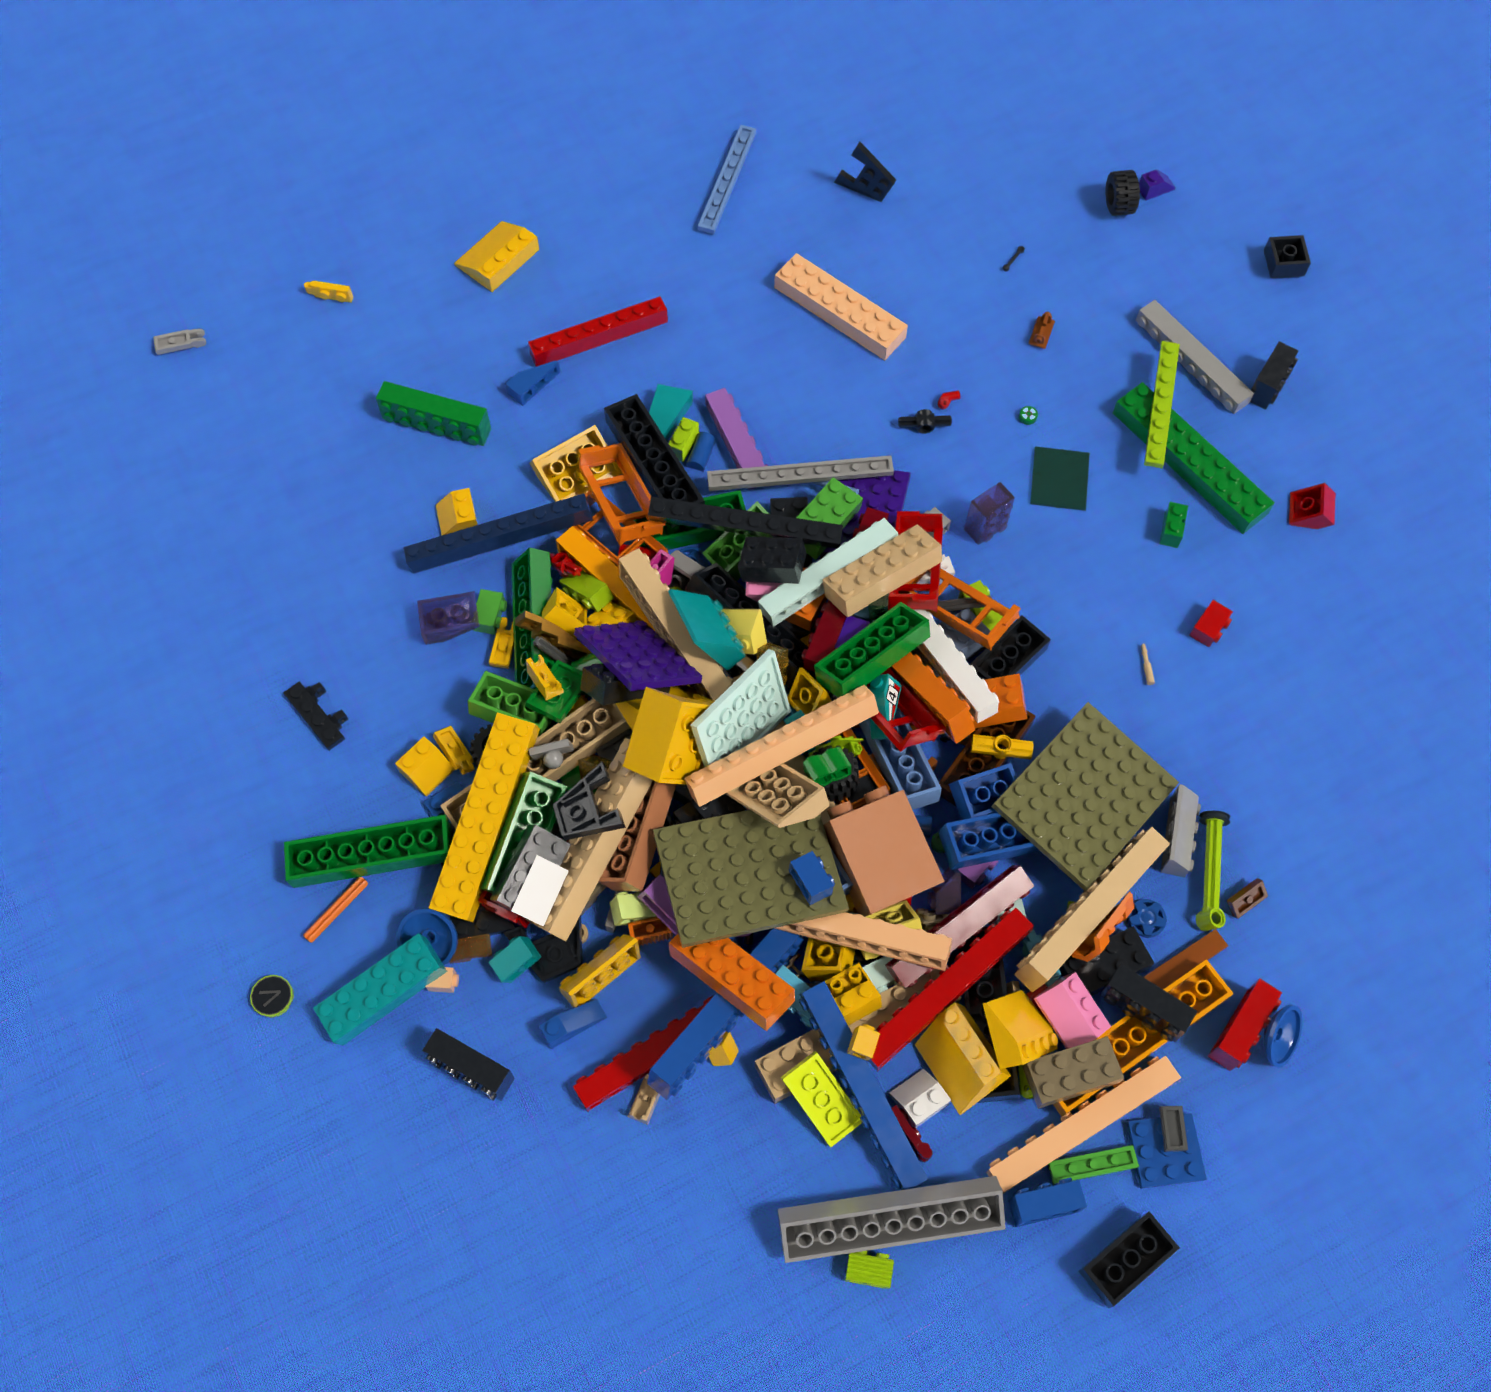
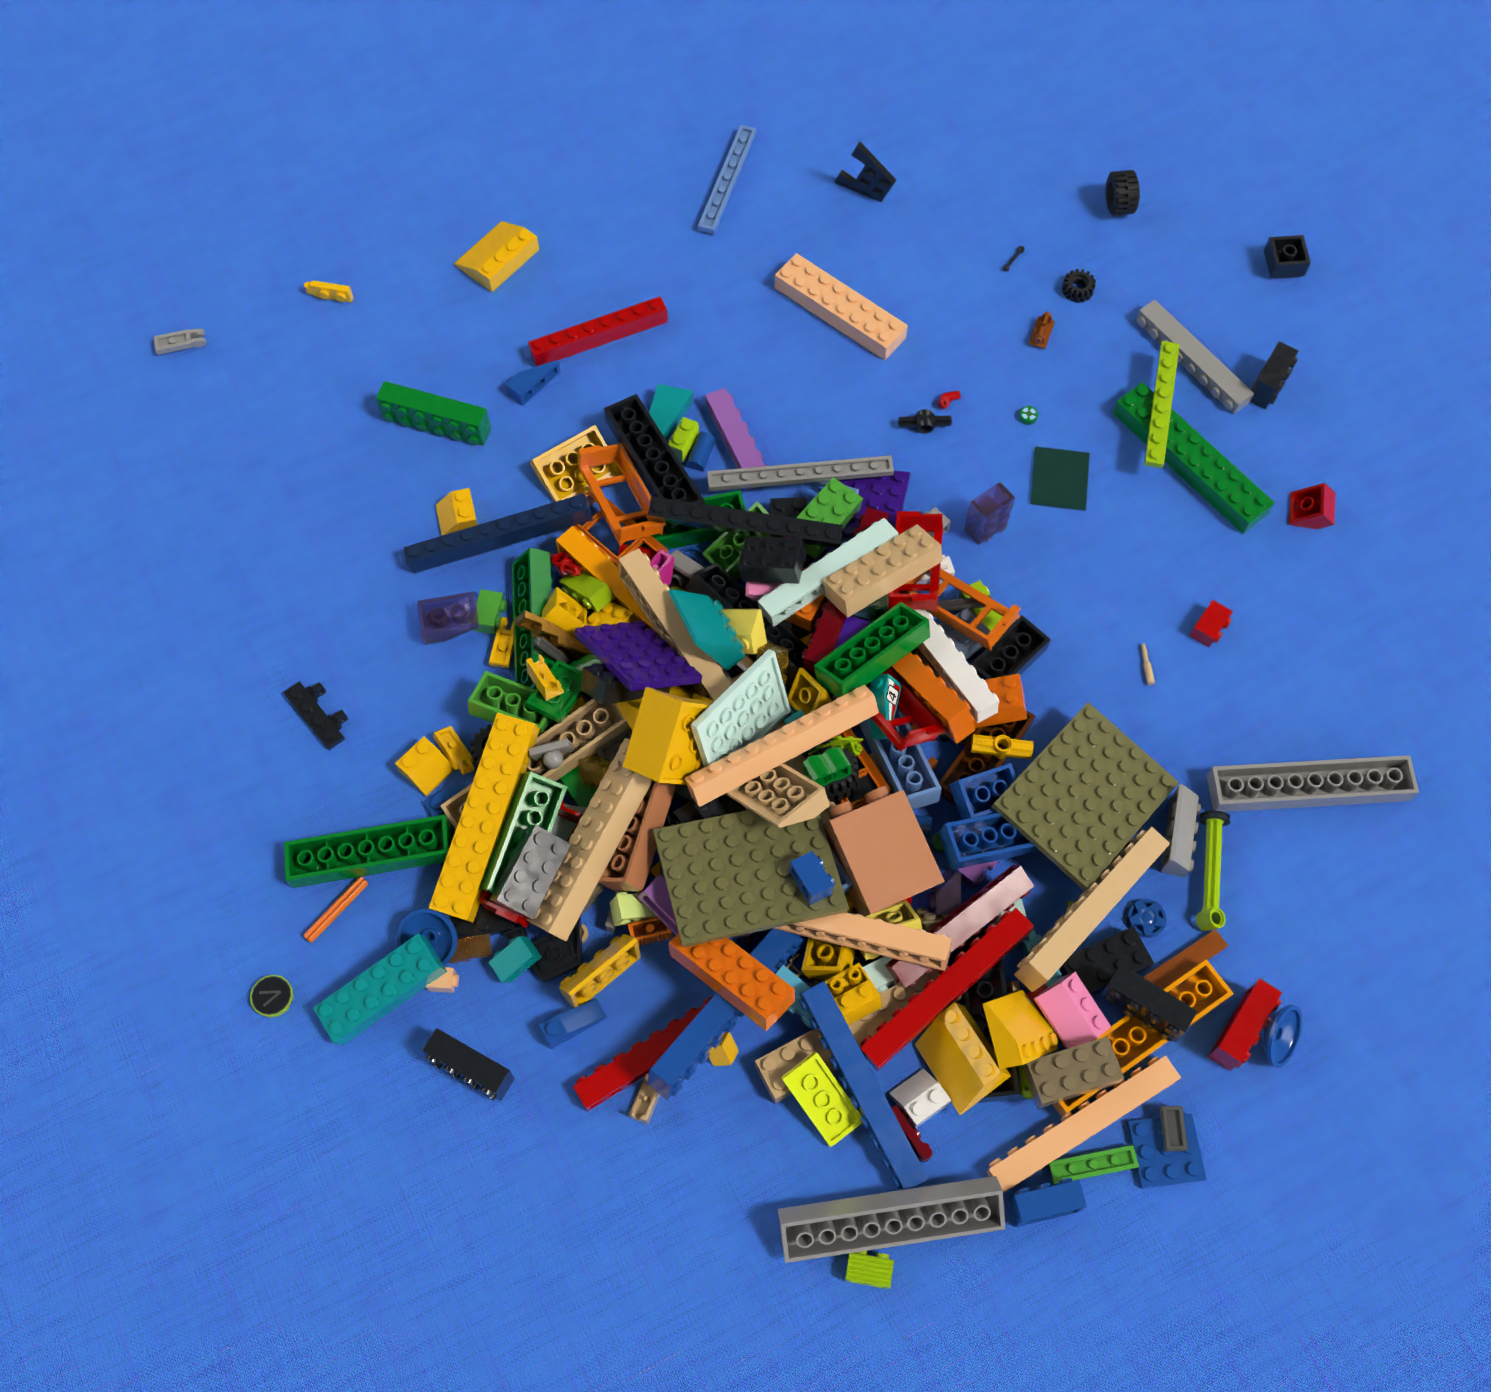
white sticker [511,855,568,926] -> none
black wing [553,762,626,840] -> none
yellow brick [847,1024,880,1061] -> none
orange piece [1071,891,1134,962] -> none
black brick [1078,1211,1180,1309] -> none
dark purple slope [1139,169,1176,201] -> none
green piece [1159,502,1188,548] -> none
reddish brown plate [1227,878,1268,919] -> none
none -> black tyre [1062,269,1096,303]
none -> light grey brick [1206,755,1419,812]

